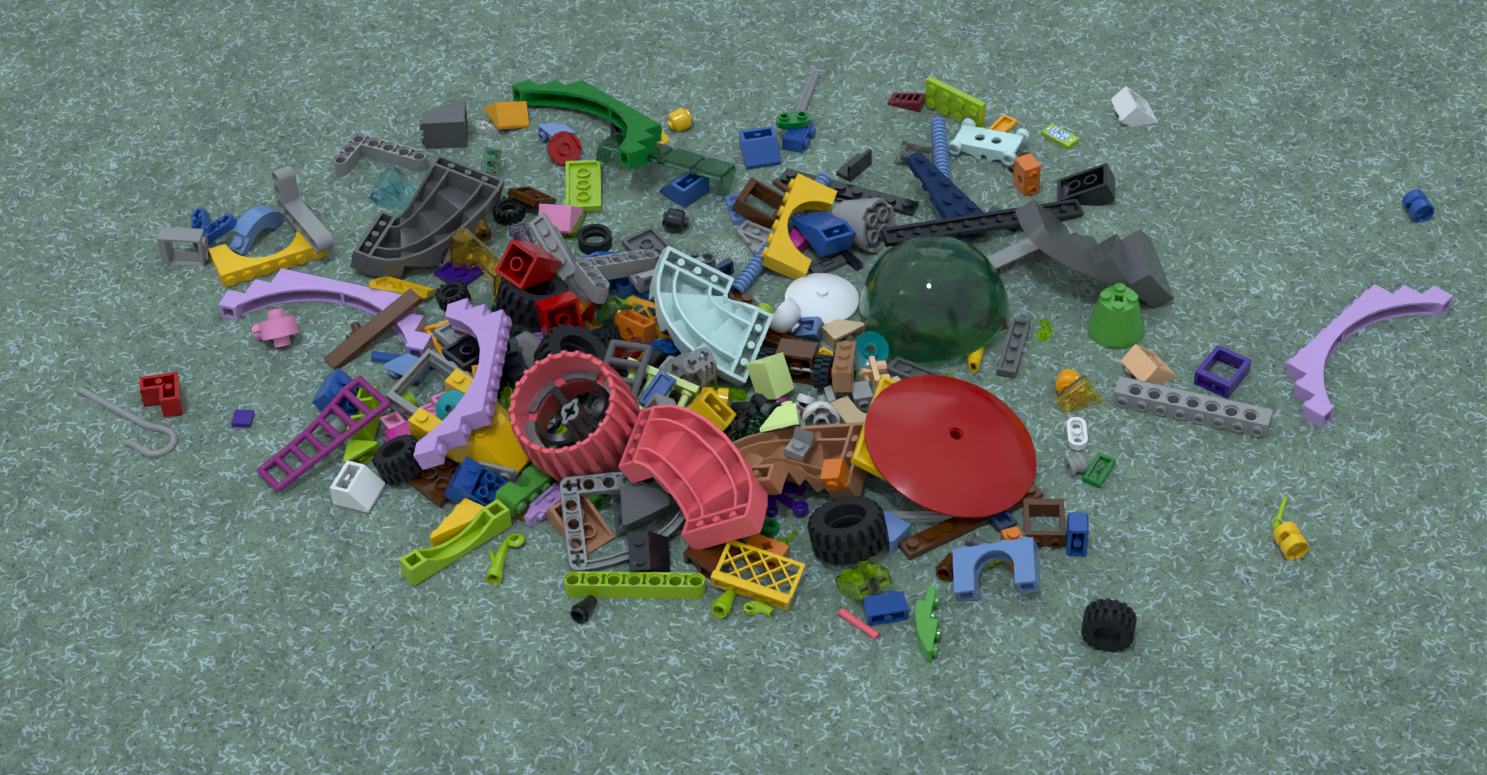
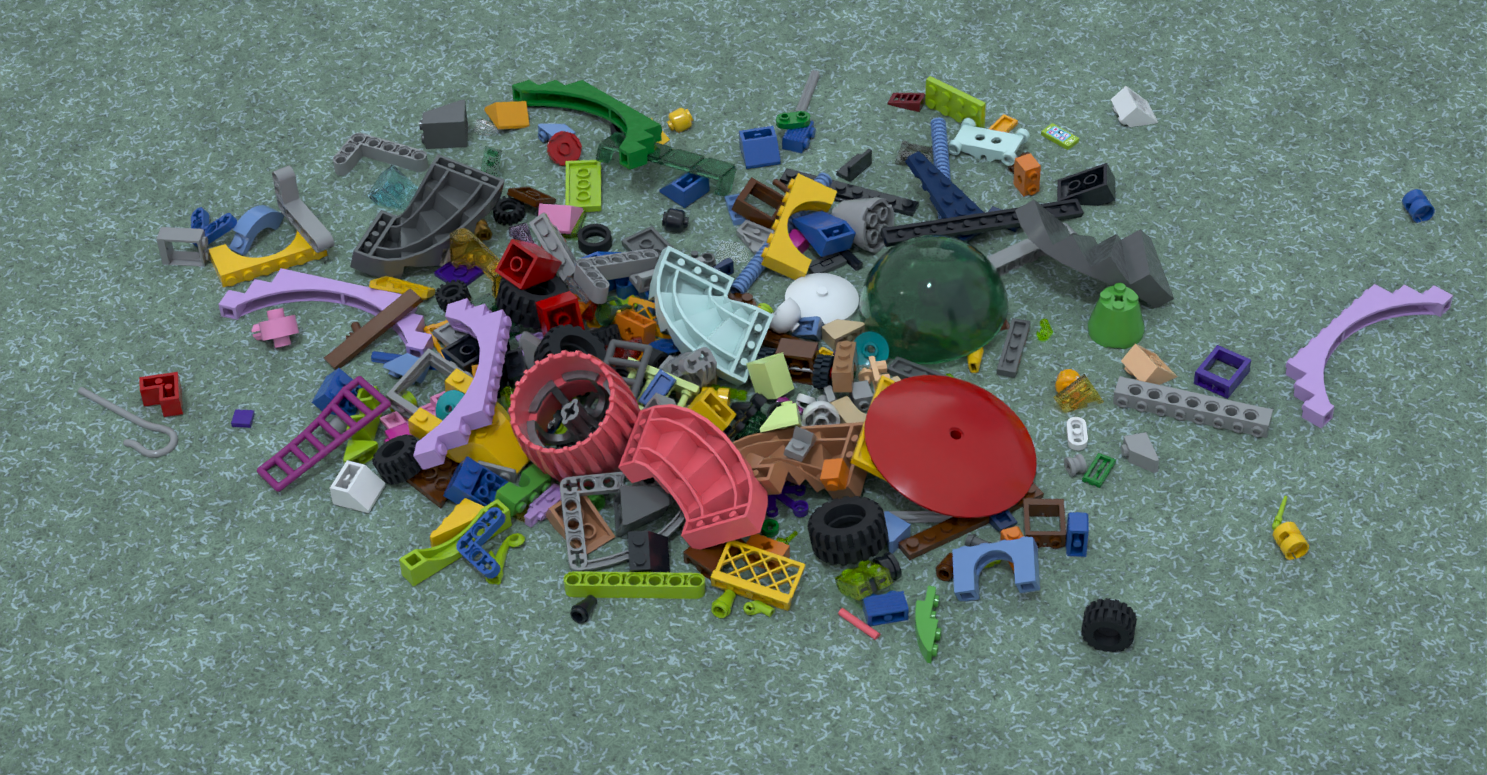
none -> blue beam [456,507,506,579]
none -> black wheel [872,552,902,585]
none -> light grey slope [1120,432,1159,473]

